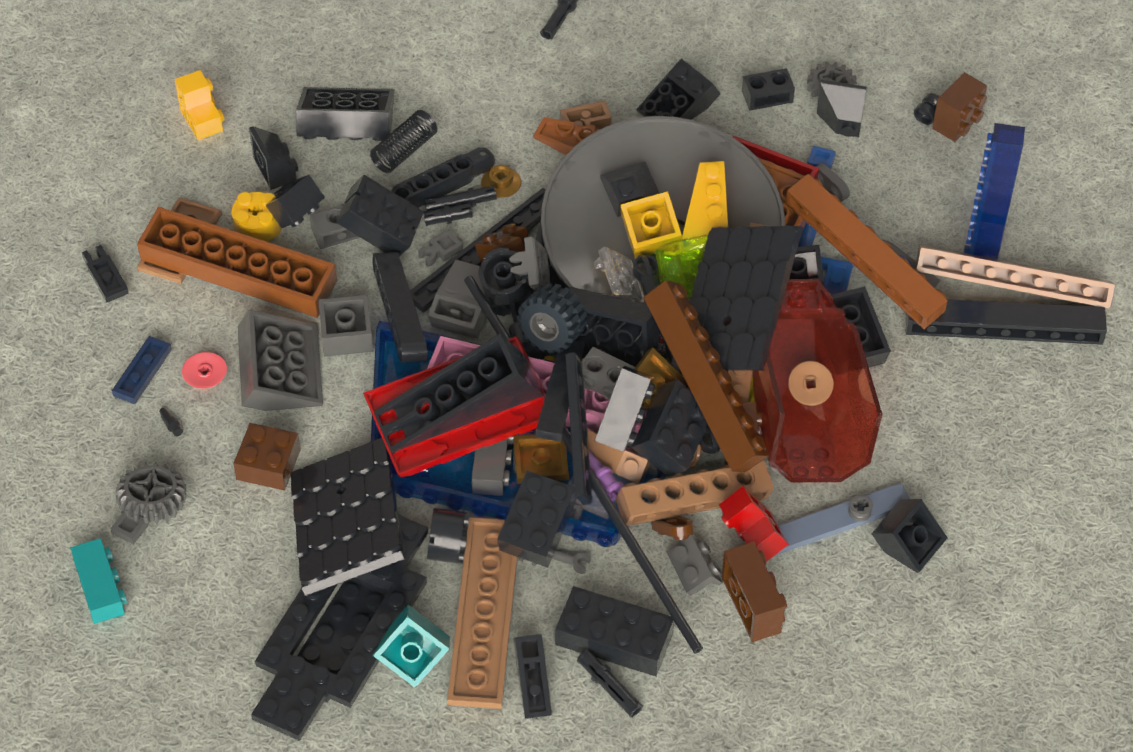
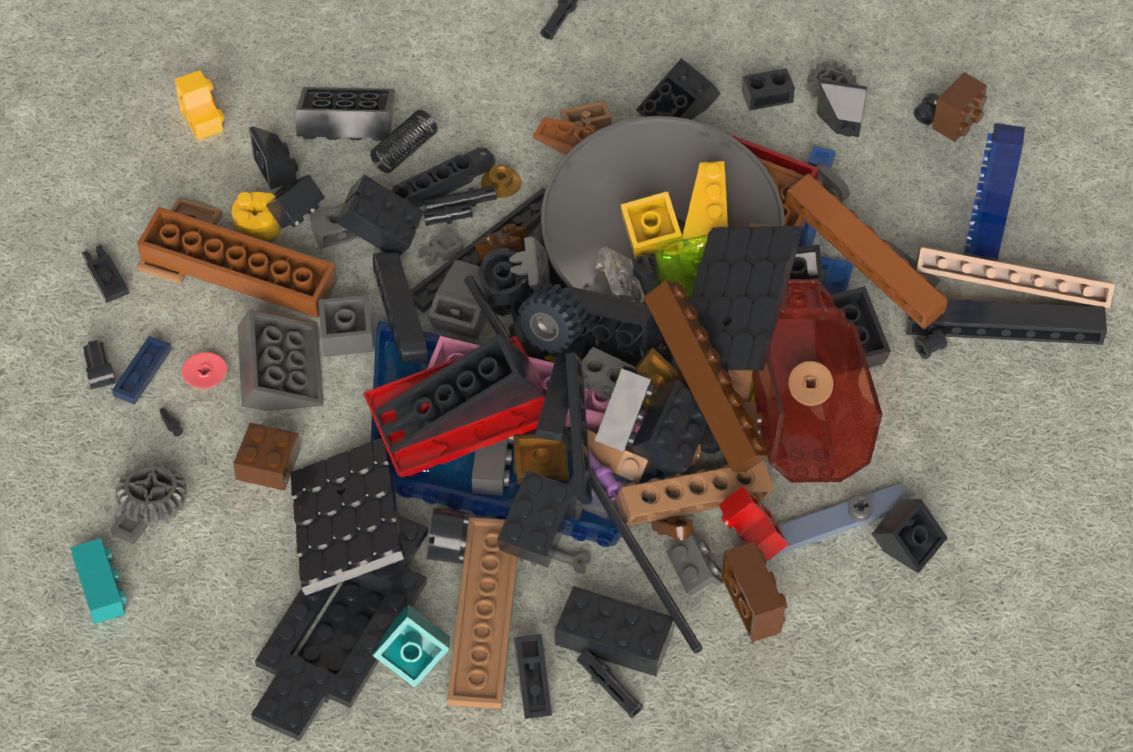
black slope [600,162,660,217] -> none
none -> black piece [83,340,115,390]
none -> black bush [914,329,948,359]

